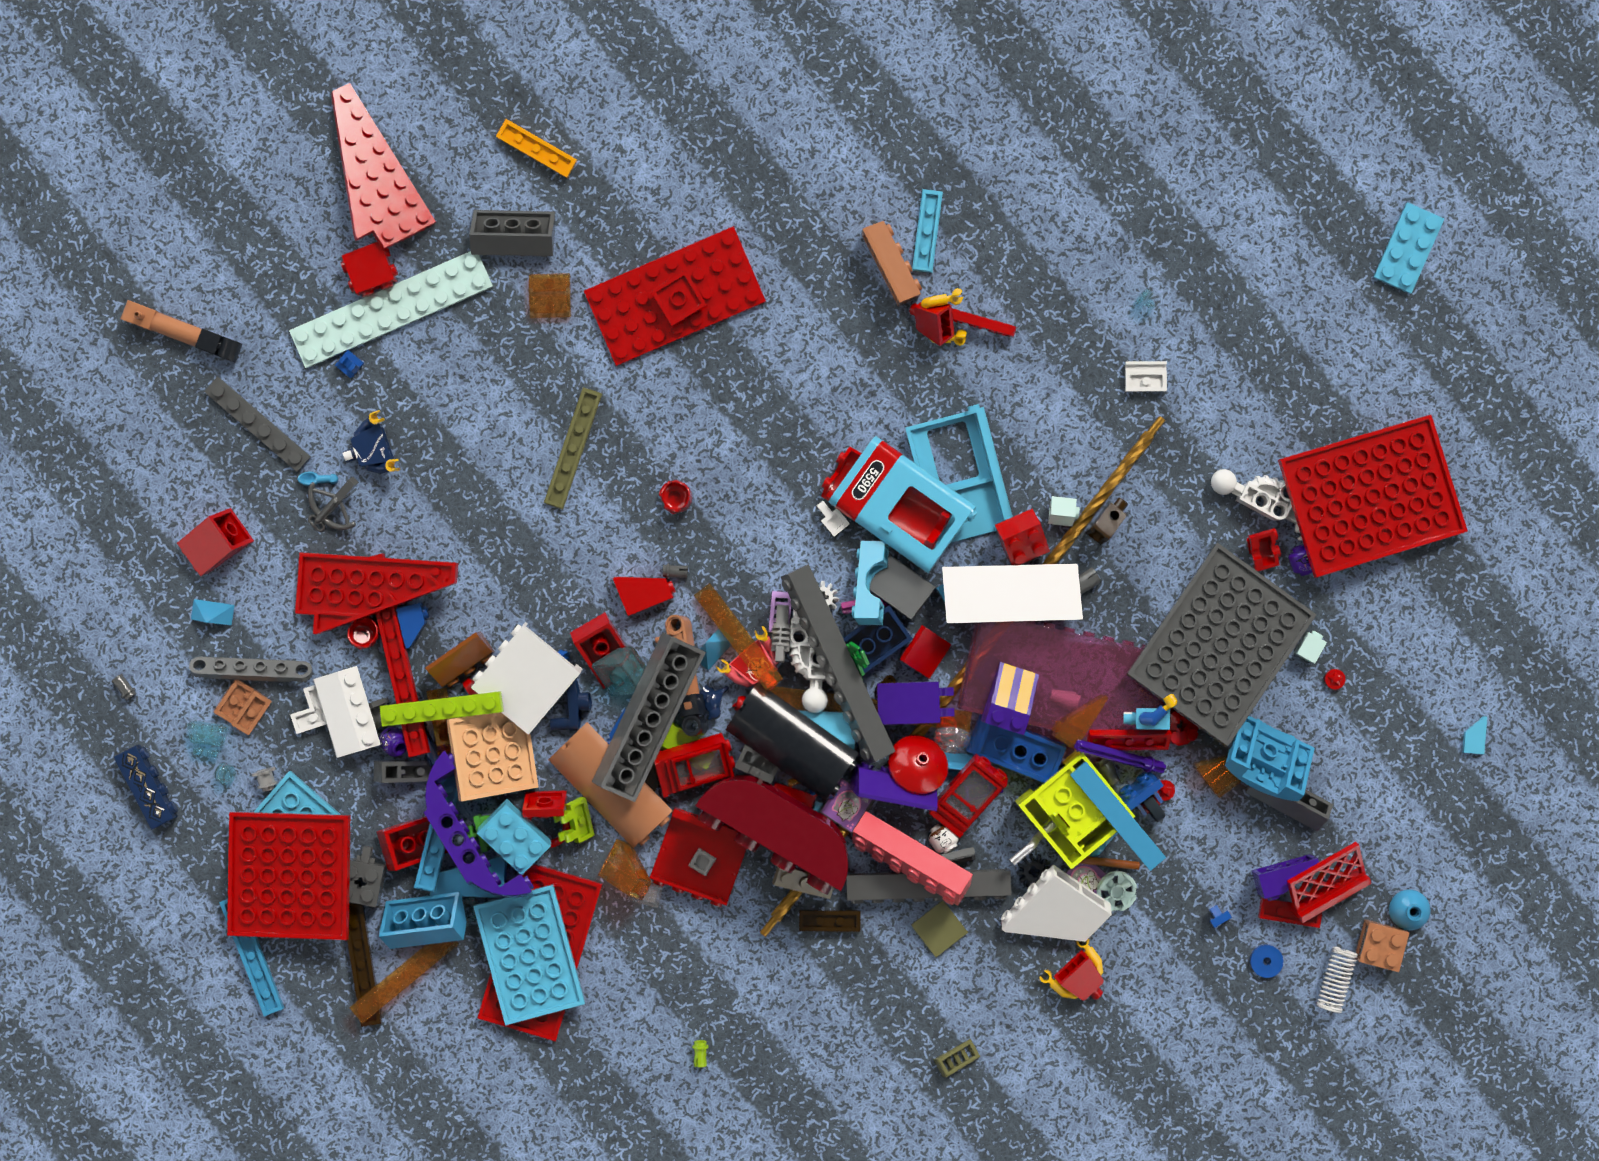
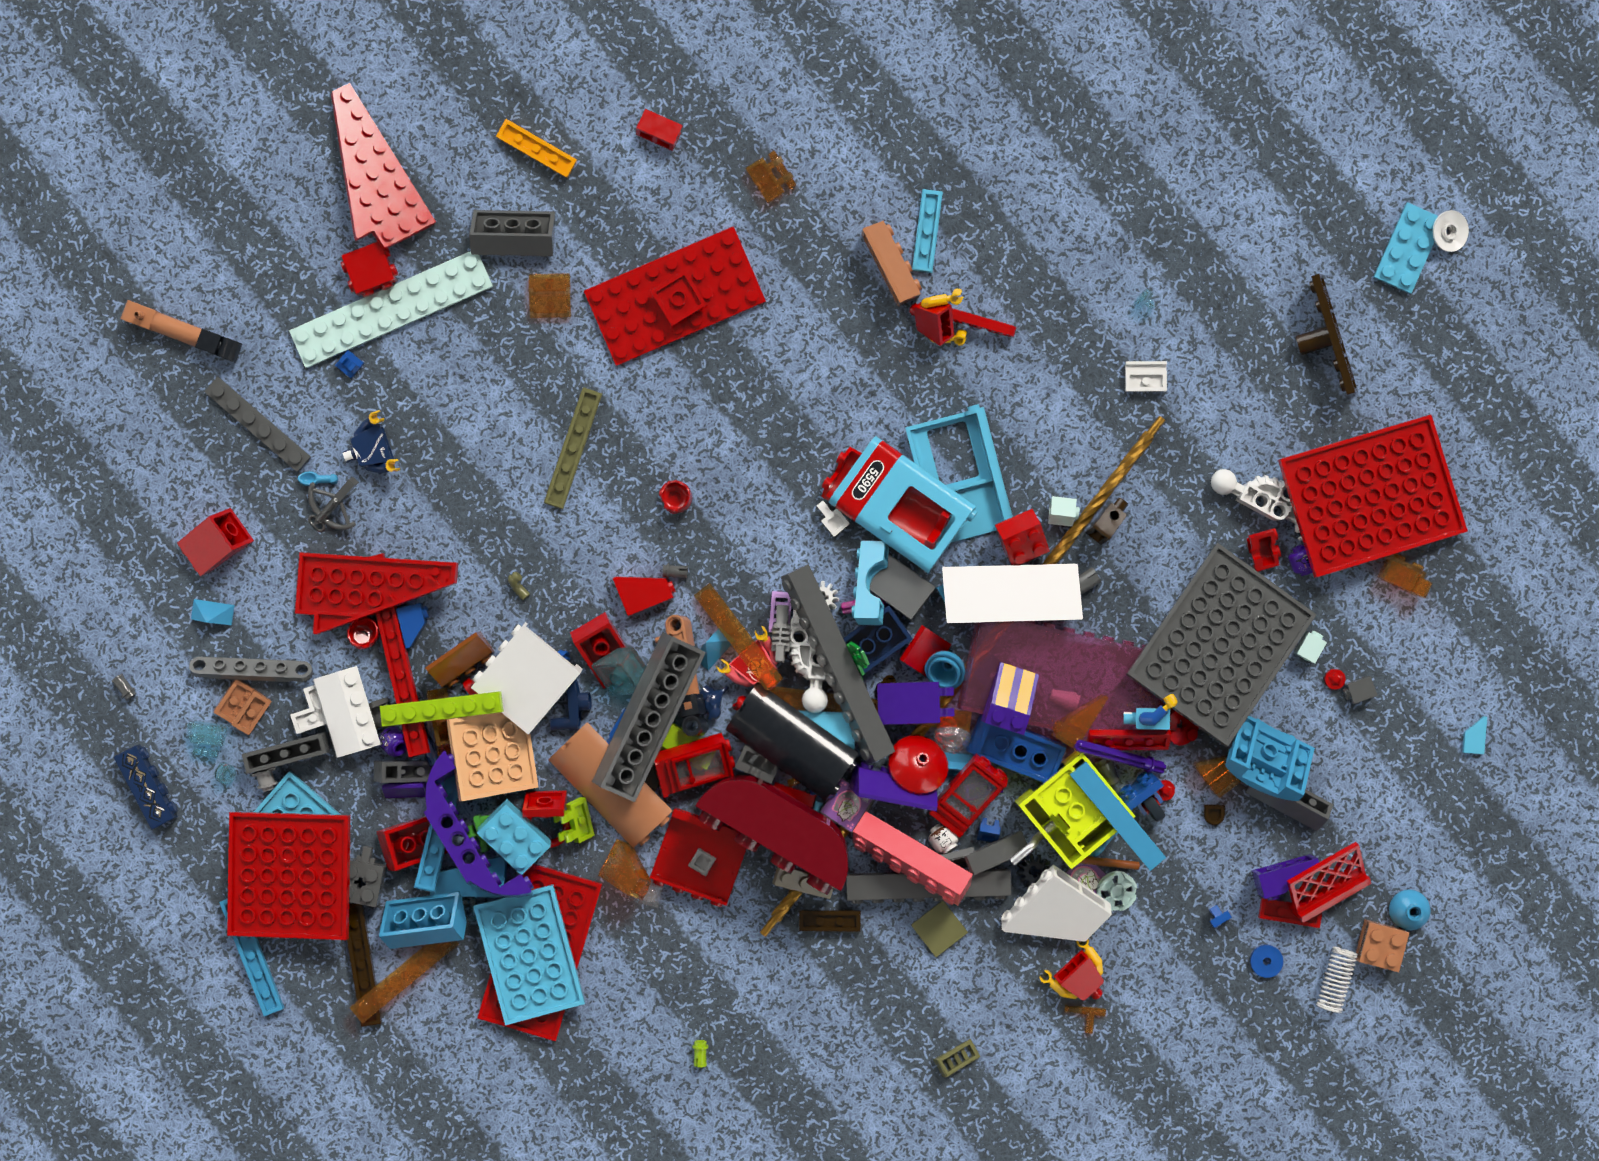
none -> dark grey brick [241,732,331,774]
none -> dark purple slope [382,782,426,798]
none -> olive arm [507,572,530,601]
none -> red hinge [636,109,683,151]
none -> clear orange plate [745,150,796,204]
none -> dark azure piece [925,651,966,689]
none -> dark grey slope [964,831,1027,875]
none -> blue tile [977,818,1001,842]
none -> clear orange piece [1064,1004,1106,1034]
none -> dark brown tile [1204,804,1225,825]
none -> dark brown plate [1296,274,1358,395]
none -> dark grey brick [1342,676,1378,704]
none -> clear orange hinge [1377,554,1433,598]
none -> white dish [1433,210,1469,252]

